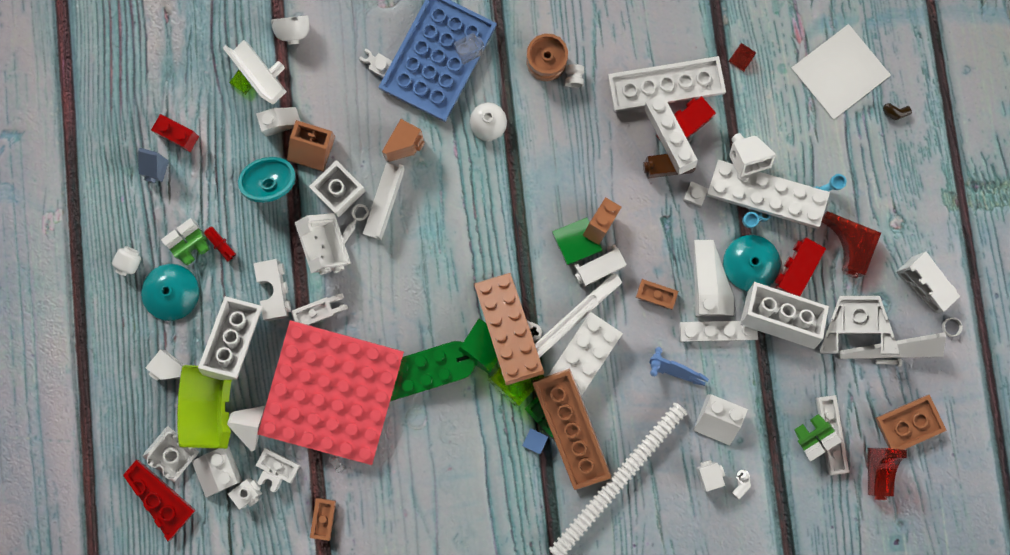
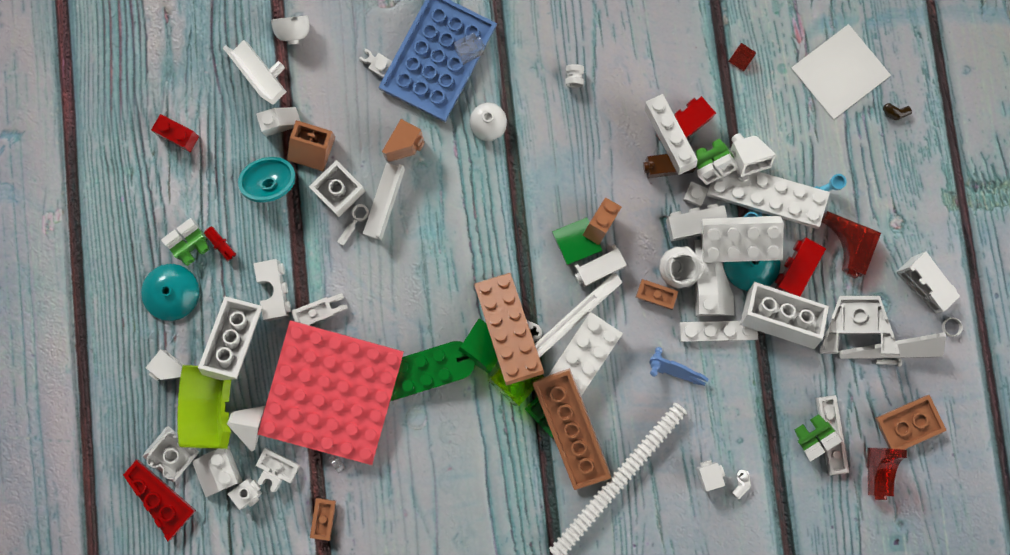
white head [112,246,141,276] -> none
sand blue slope [138,148,169,183] -> none
clear neon green plate [229,70,252,95] -> none
white piece [295,213,351,275] -> none
medium blue slope [522,428,548,454] -> none
nougat wheel [526,34,568,81] -> none
white plate [608,56,726,112] -> none
white slope [693,394,748,446] -> none
none -> white helmet [659,246,705,289]
none -> white brick [666,204,727,242]
none -> hips [696,139,739,185]
none -> white brick [702,216,784,263]

